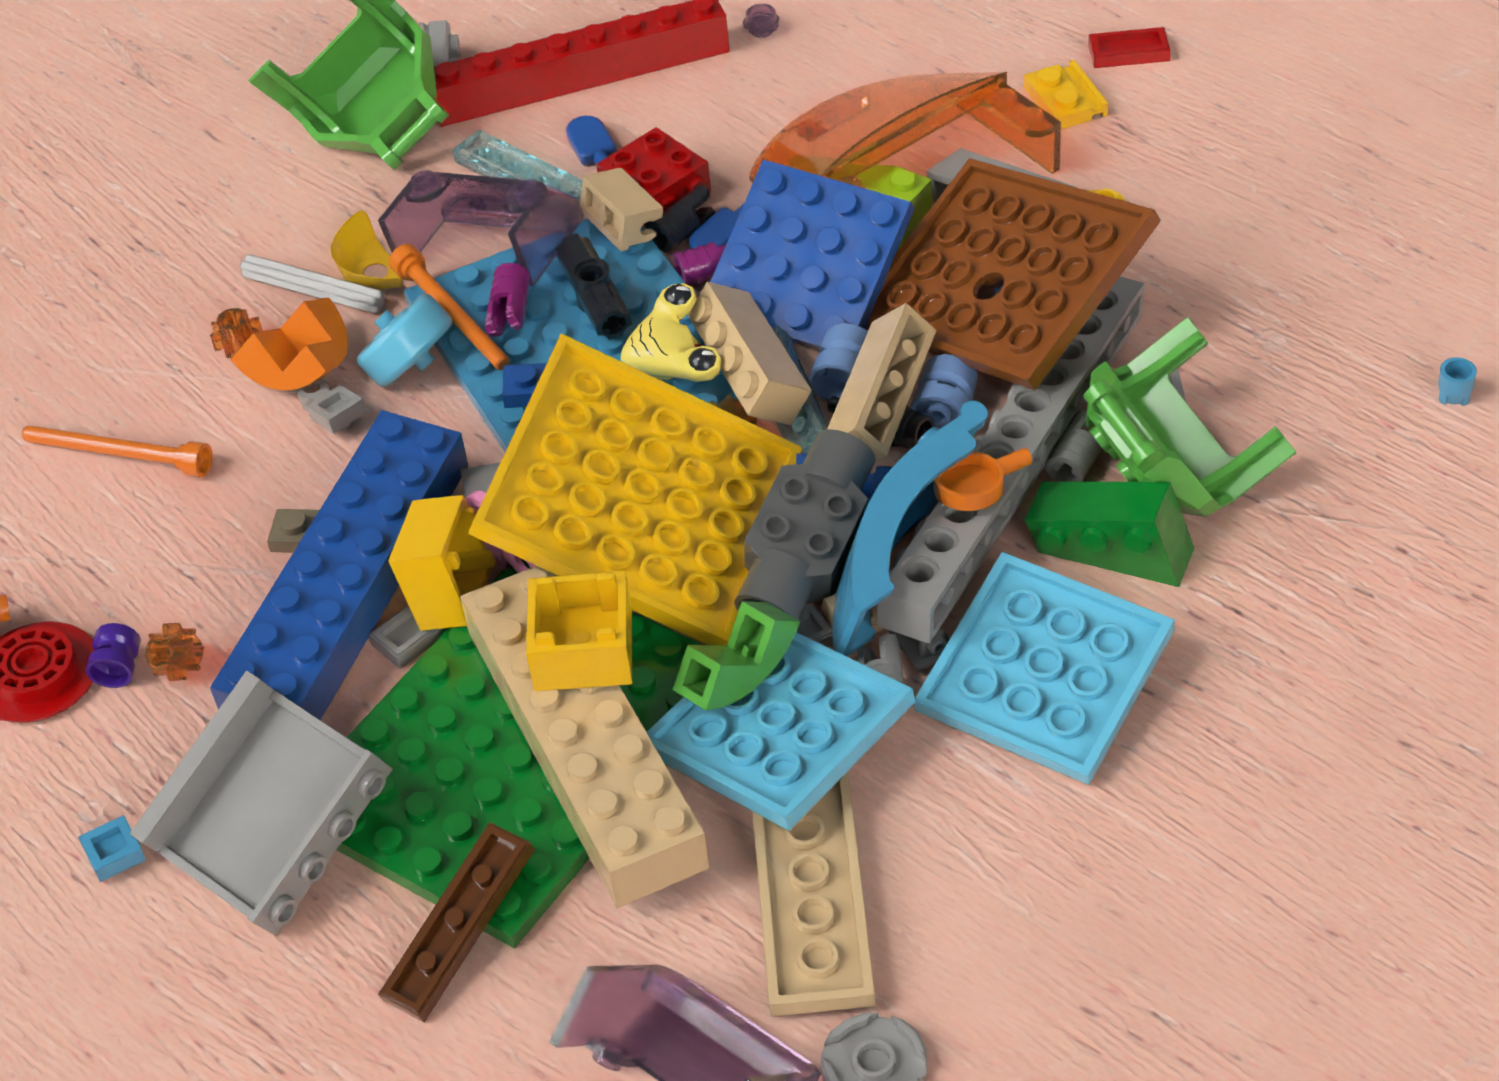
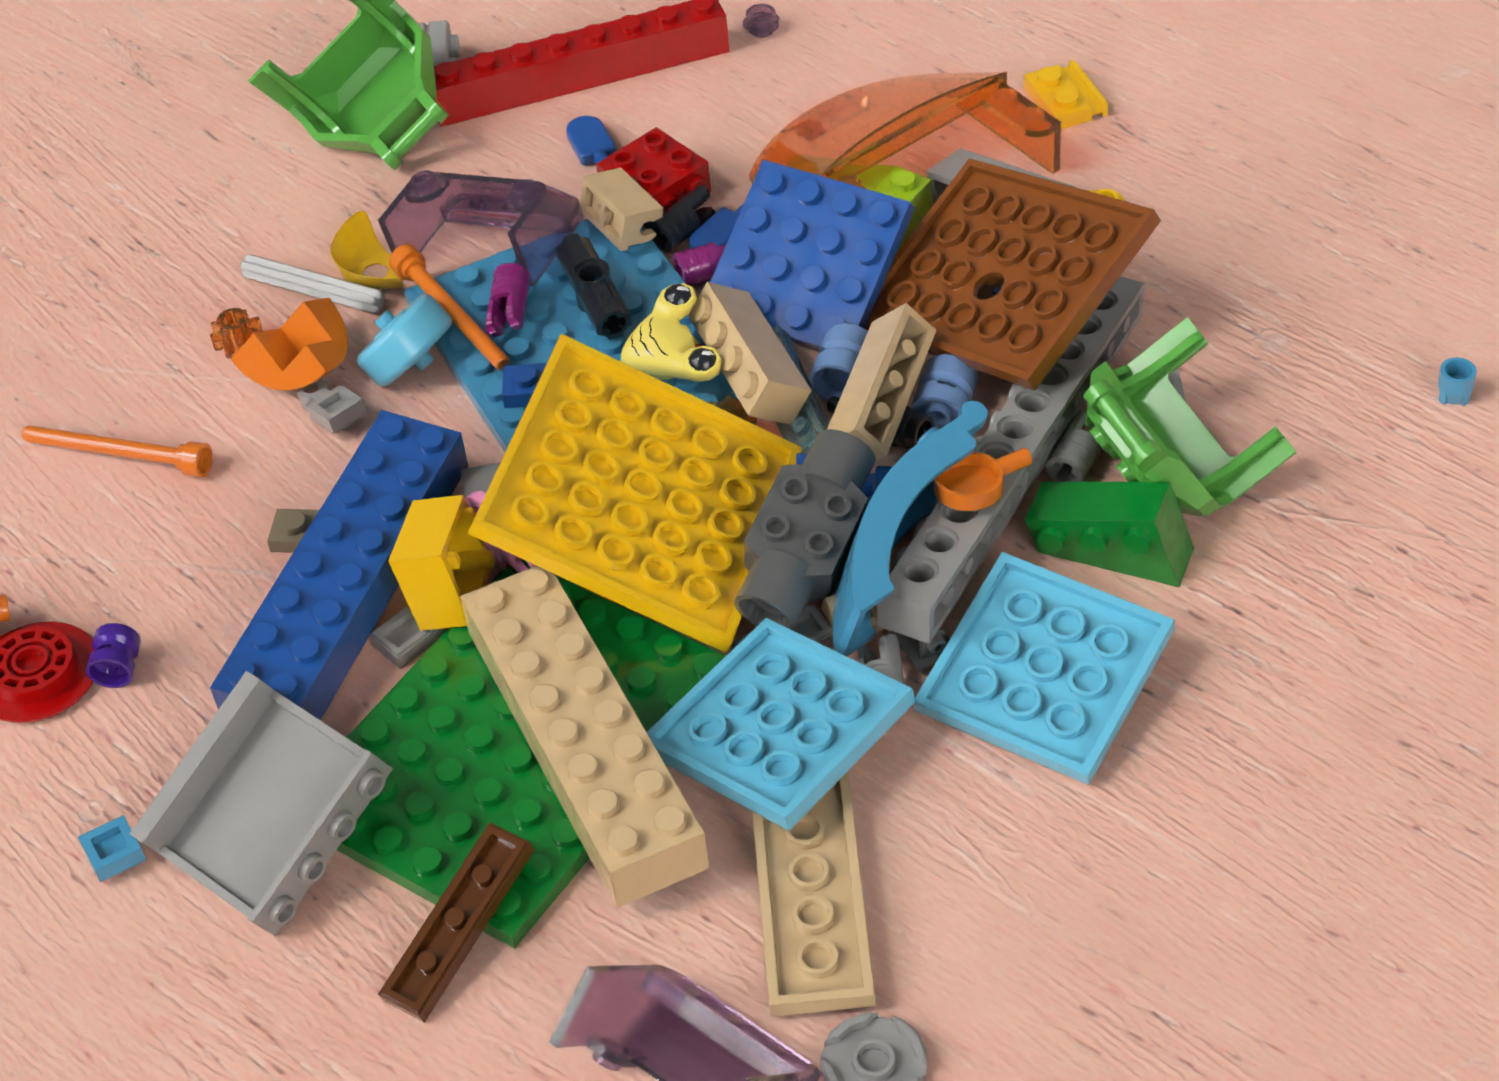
clear orange gear [145,623,205,681] -> none
clear light blue plate [453,130,583,220] -> none
yellow container [526,571,632,692] -> none
bright green brick [673,601,801,710] -> none
red tile [1088,27,1171,68] -> none

